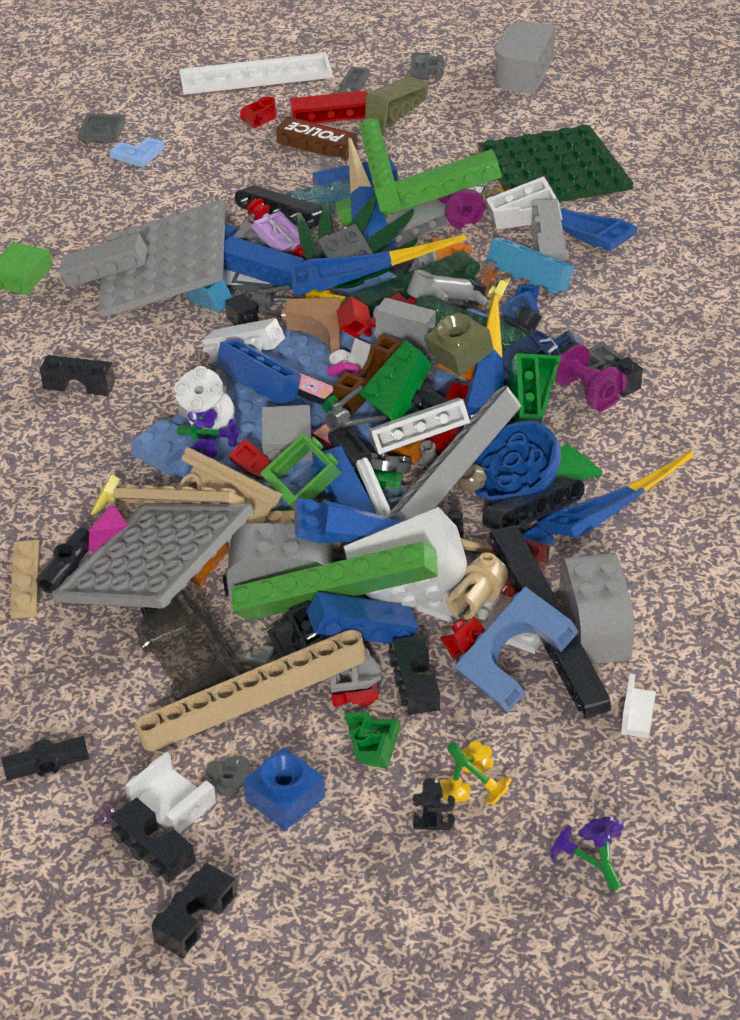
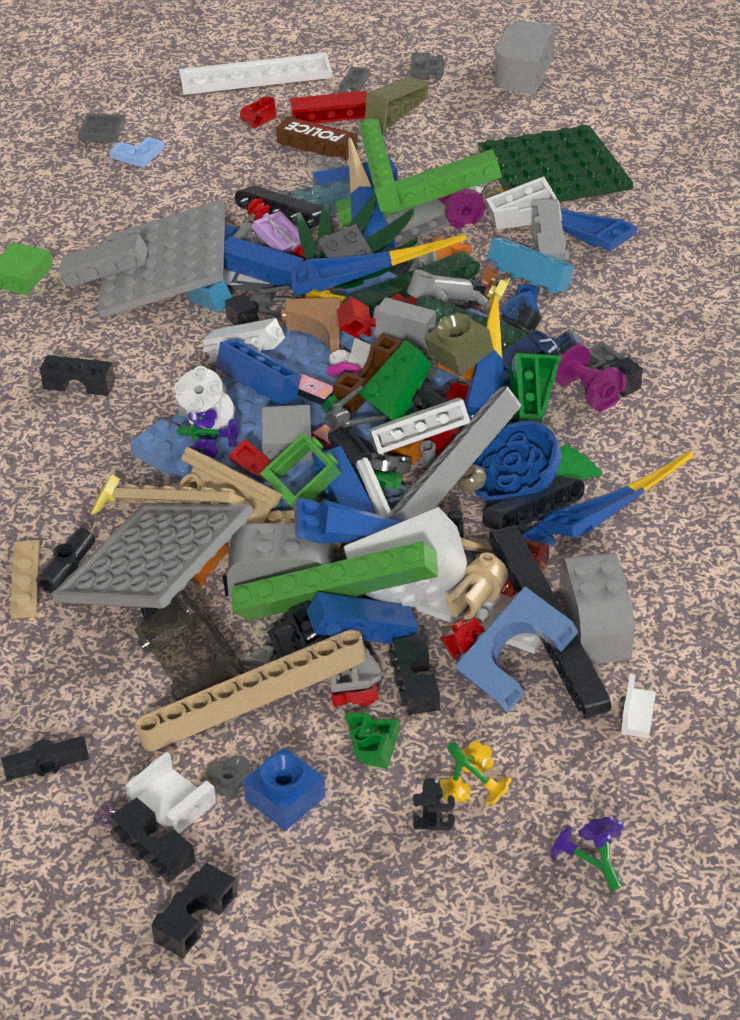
dark pink slope [89,505,128,552] -> none

